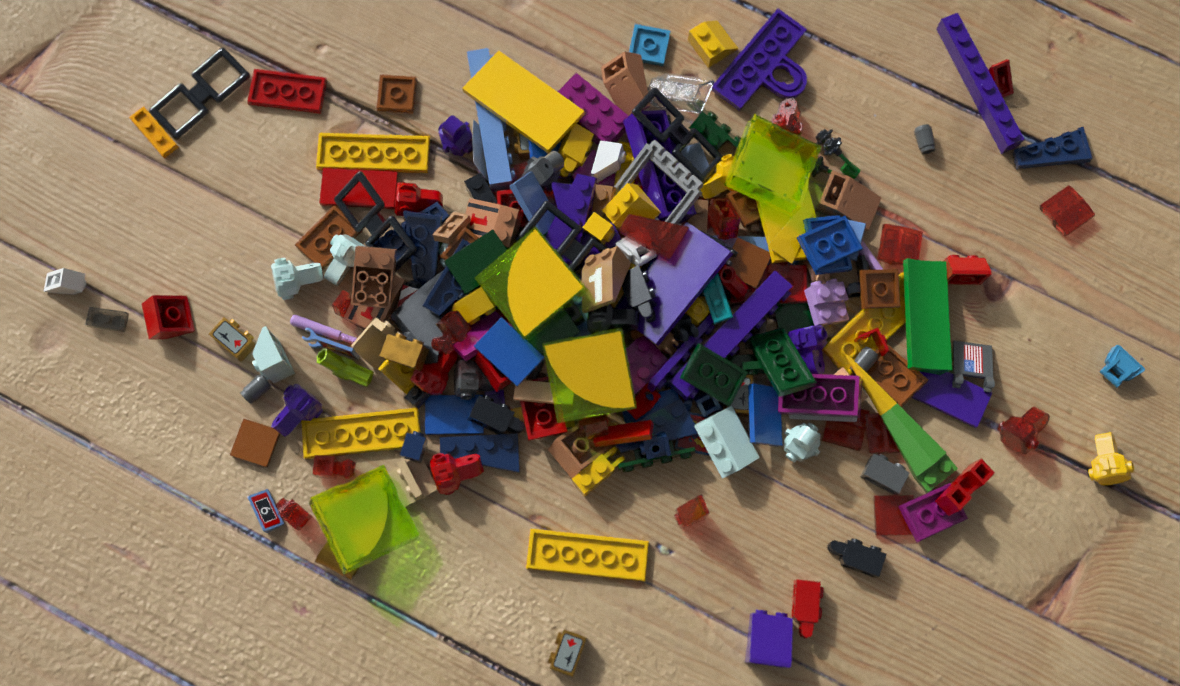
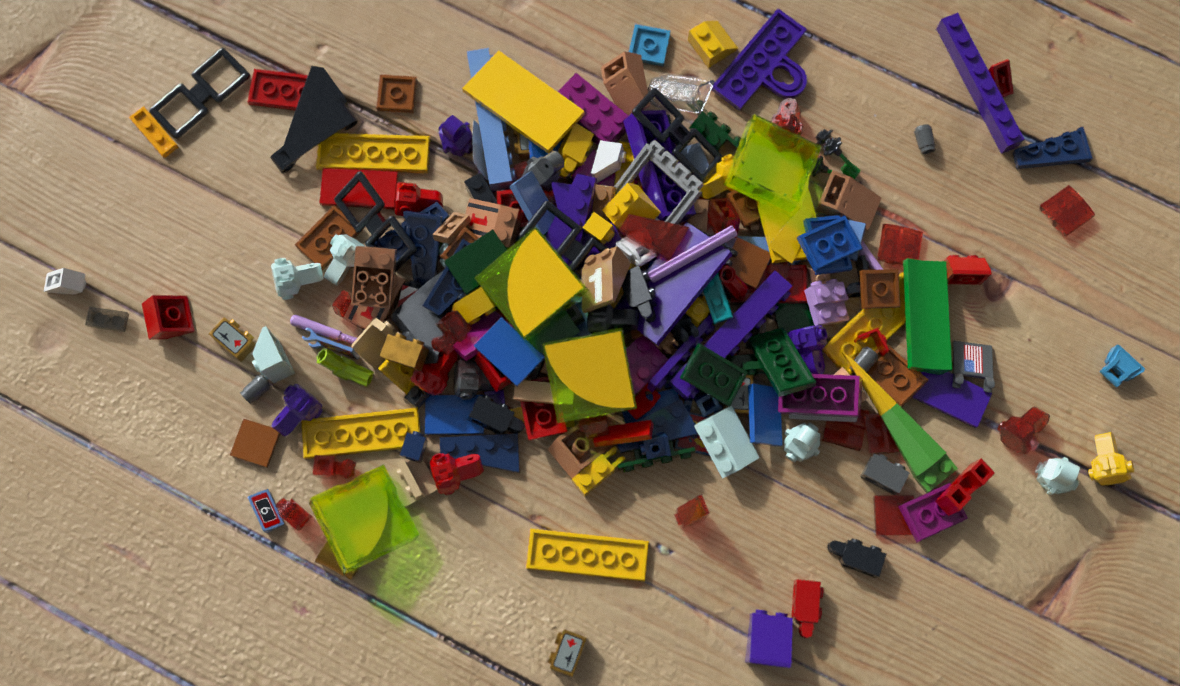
none -> black panel [270,66,358,174]
none -> lavender axle [648,226,737,282]
none -> light aqua piece [1035,457,1080,495]

